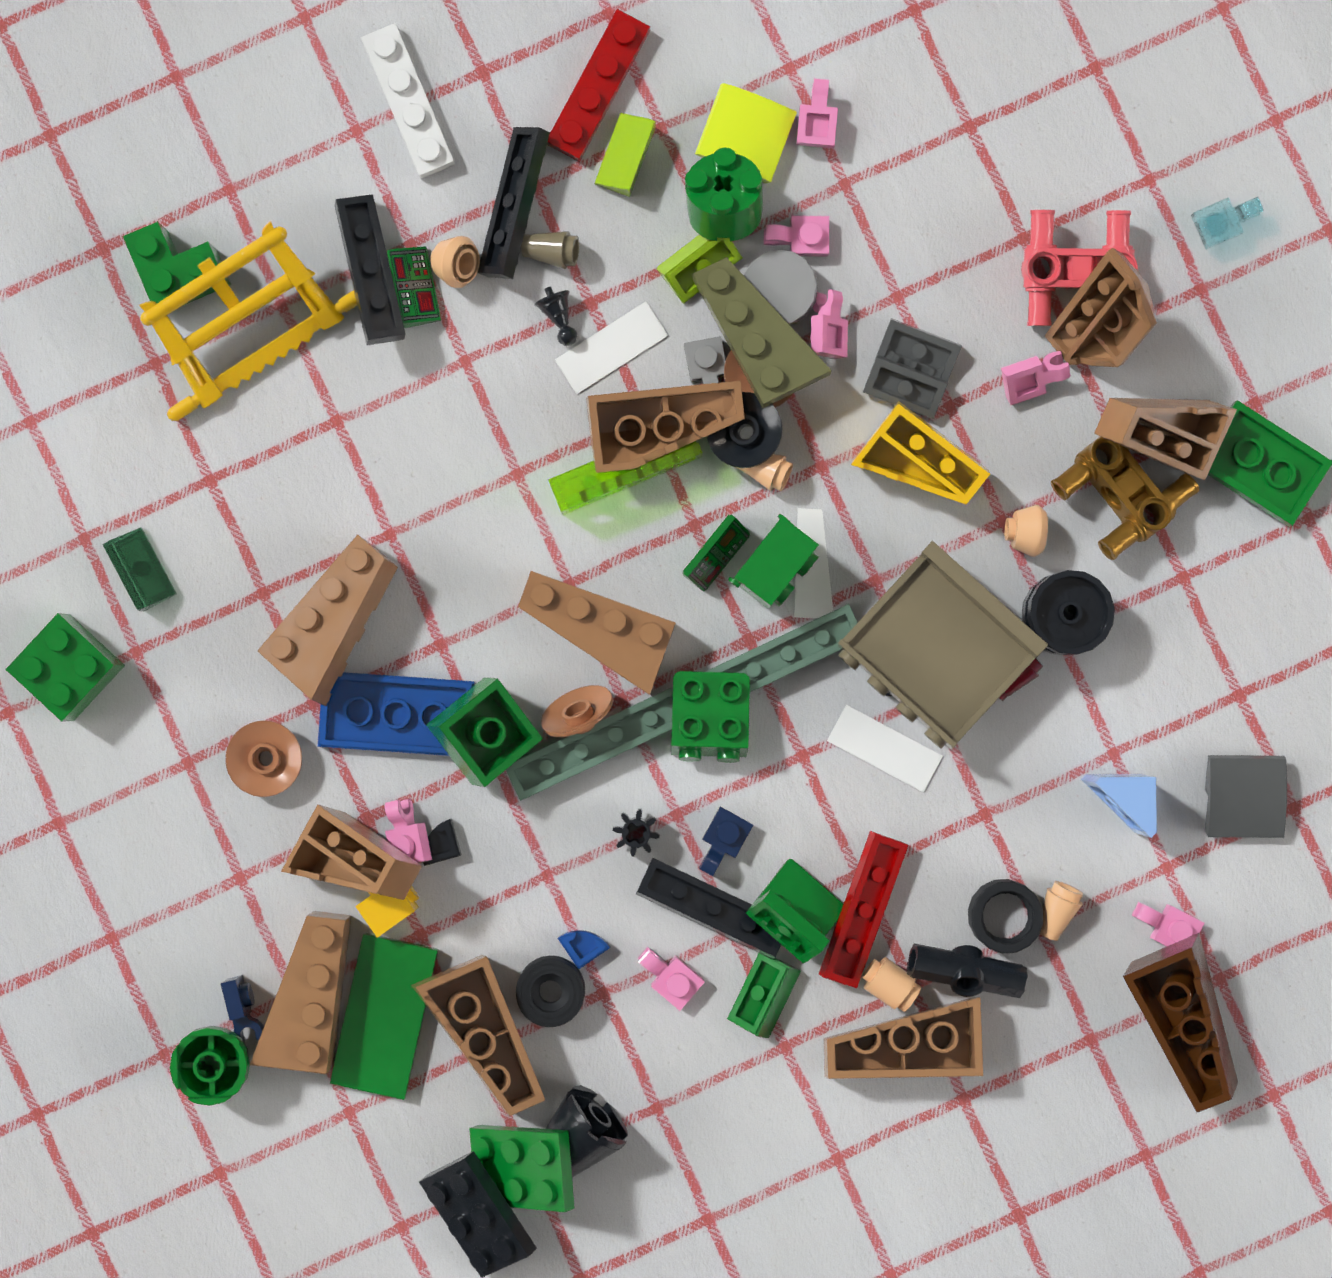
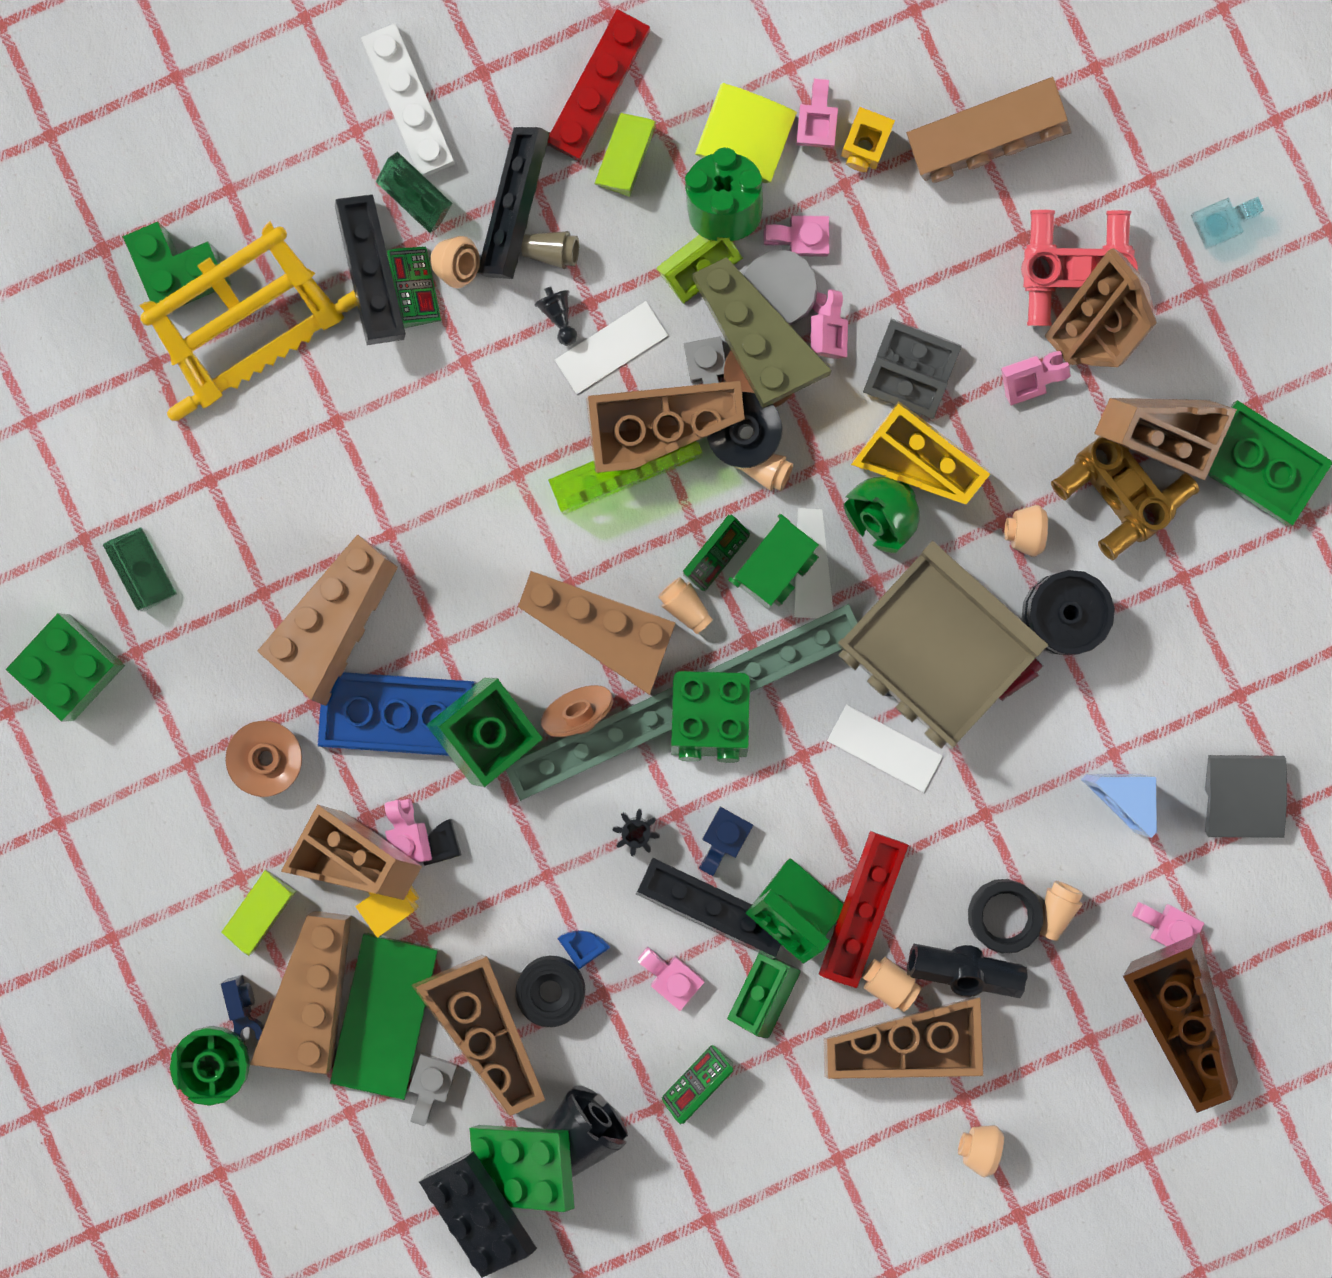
none -> lime slope [221,870,297,956]
none -> clear green plate [376,151,453,233]
none -> light grey plate [409,1053,458,1126]
none -> light nougat cone [658,577,713,634]
none -> slope [662,1045,734,1125]
none -> yellow brick [841,107,895,172]
none -> green cylinder [844,476,920,553]
none -> medium nougat wedge [906,77,1072,183]
none -> light nougat cone [958,1125,1004,1178]

